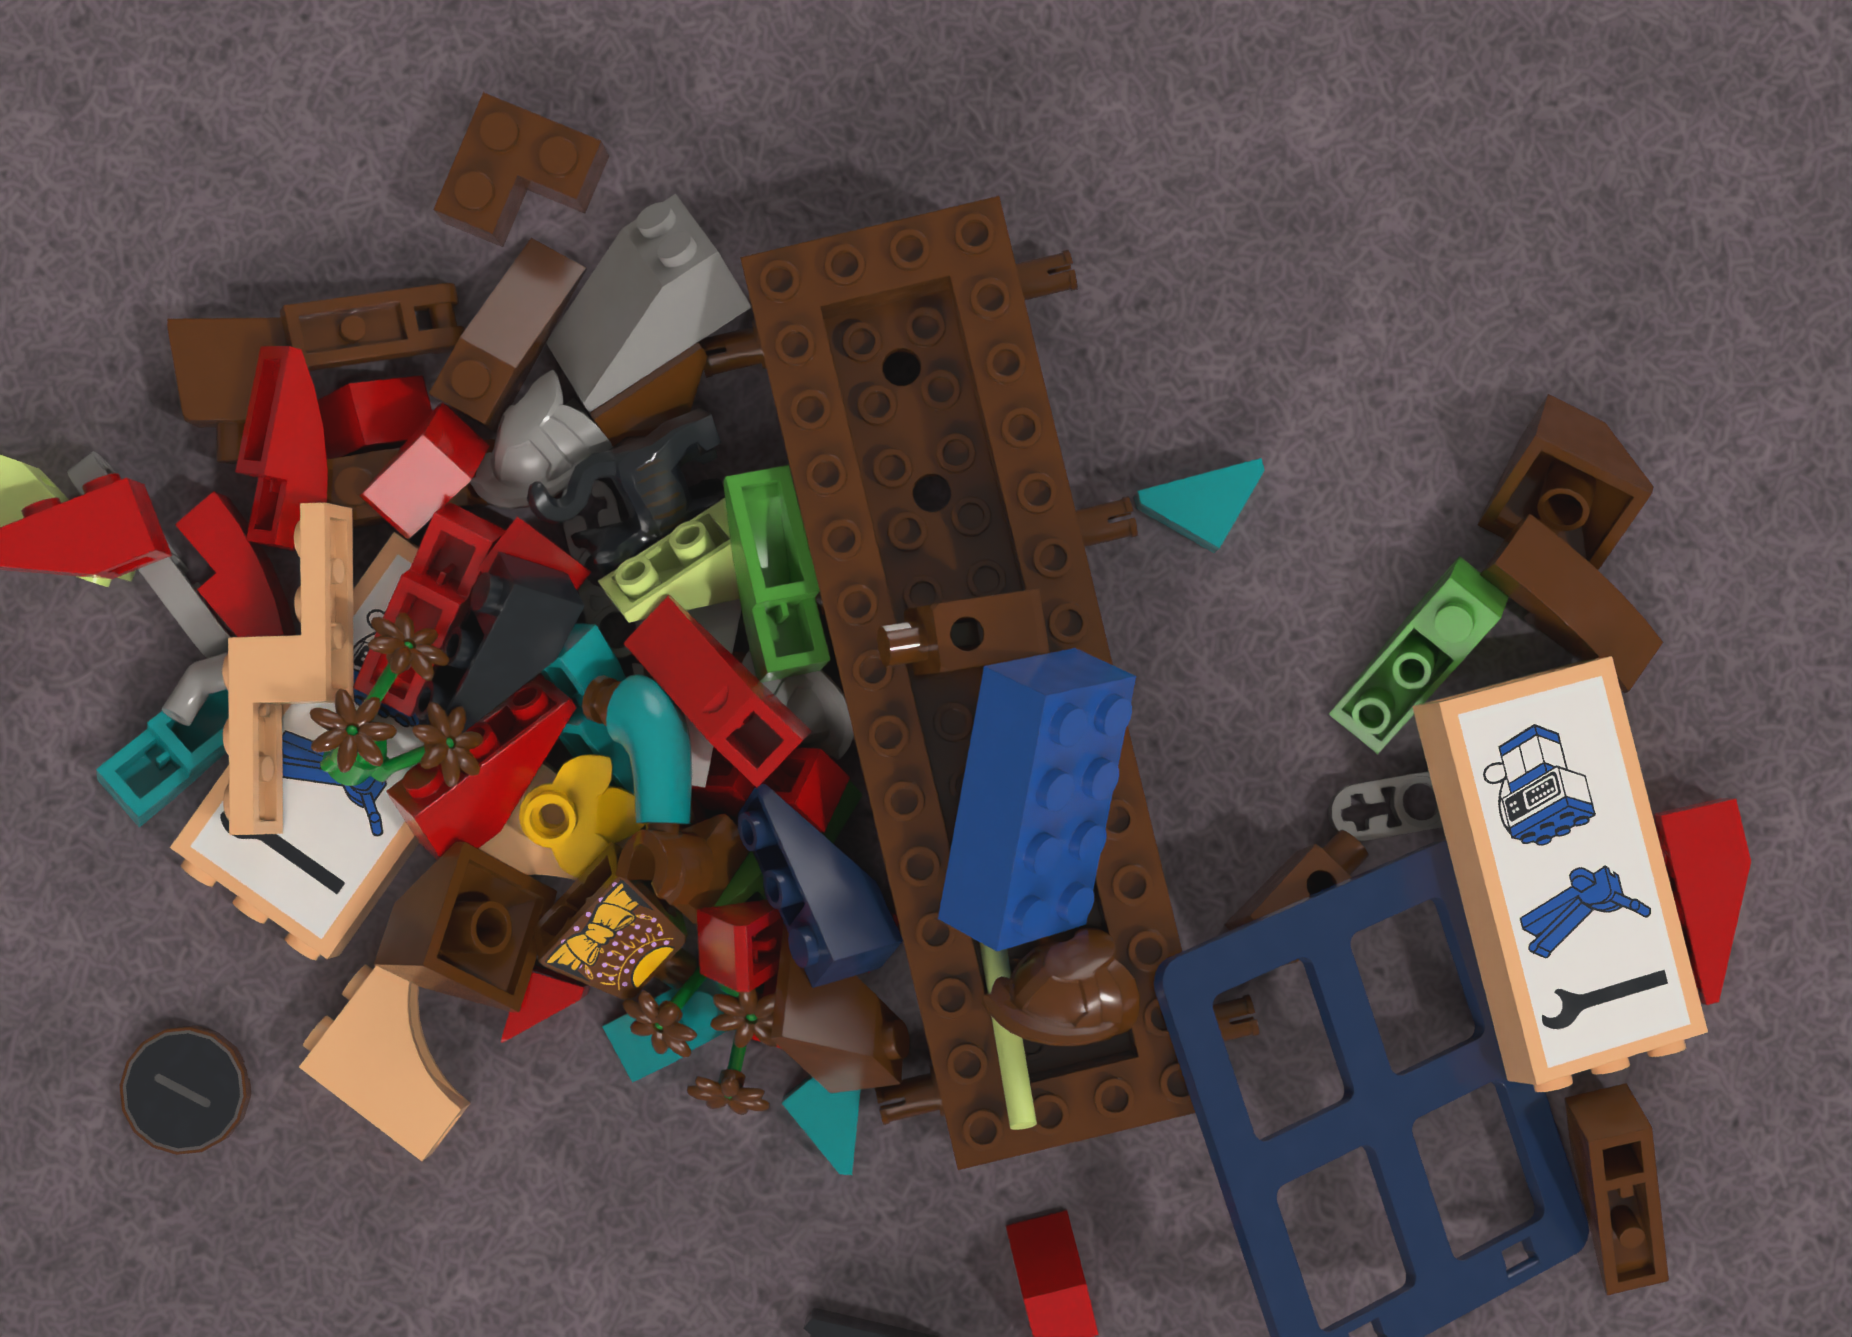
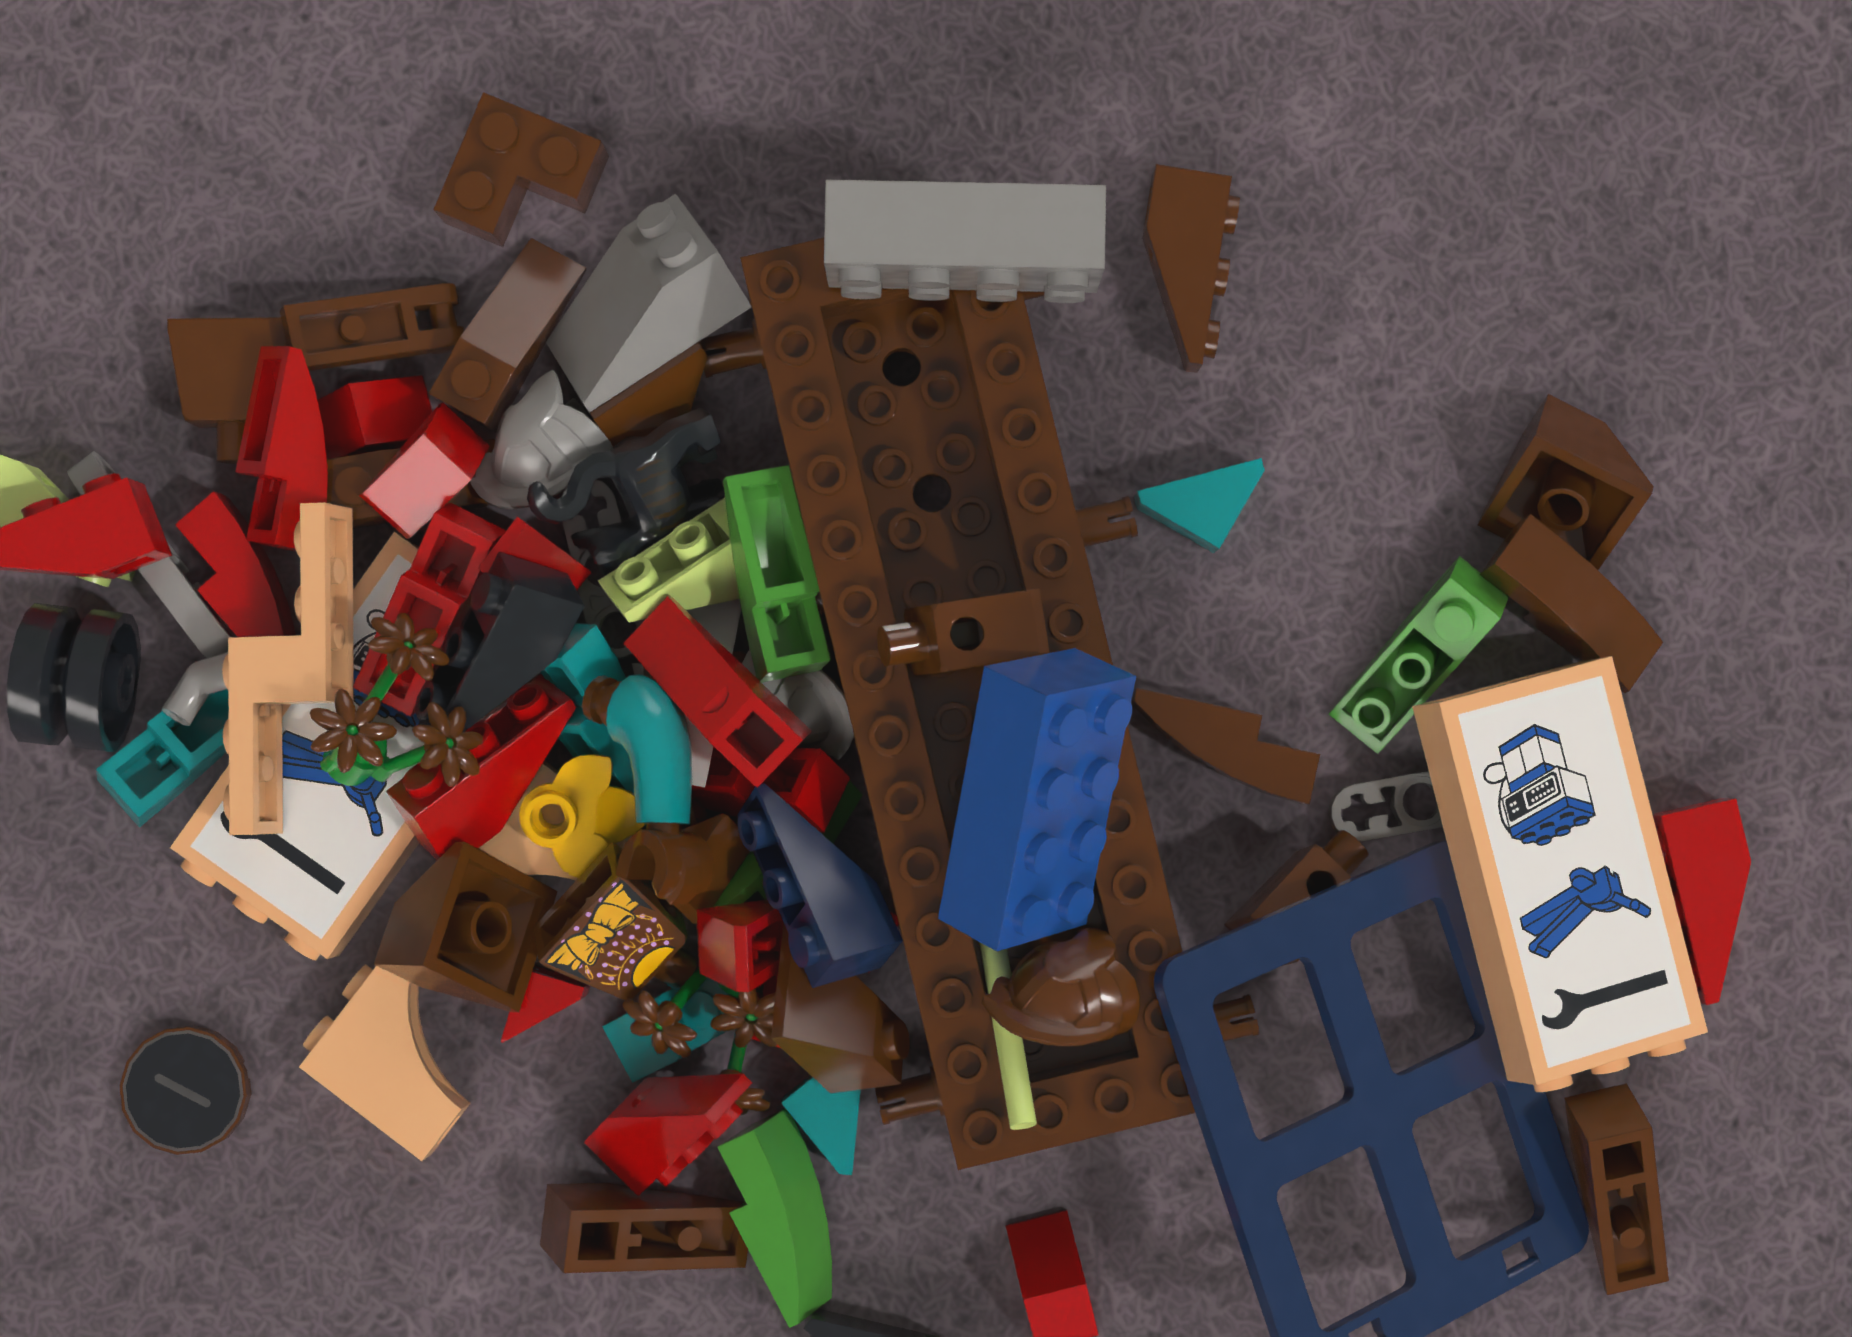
none -> black wheel [7,603,141,752]
none -> reddish brown slope [540,1183,748,1273]
none -> red slope [584,1073,753,1196]
none -> bright green slope [717,1108,832,1328]
none -> light grey brick [824,180,1106,303]
none -> reddish brown slope [1131,688,1320,805]
none -> reddish brown slope [1142,164,1240,373]

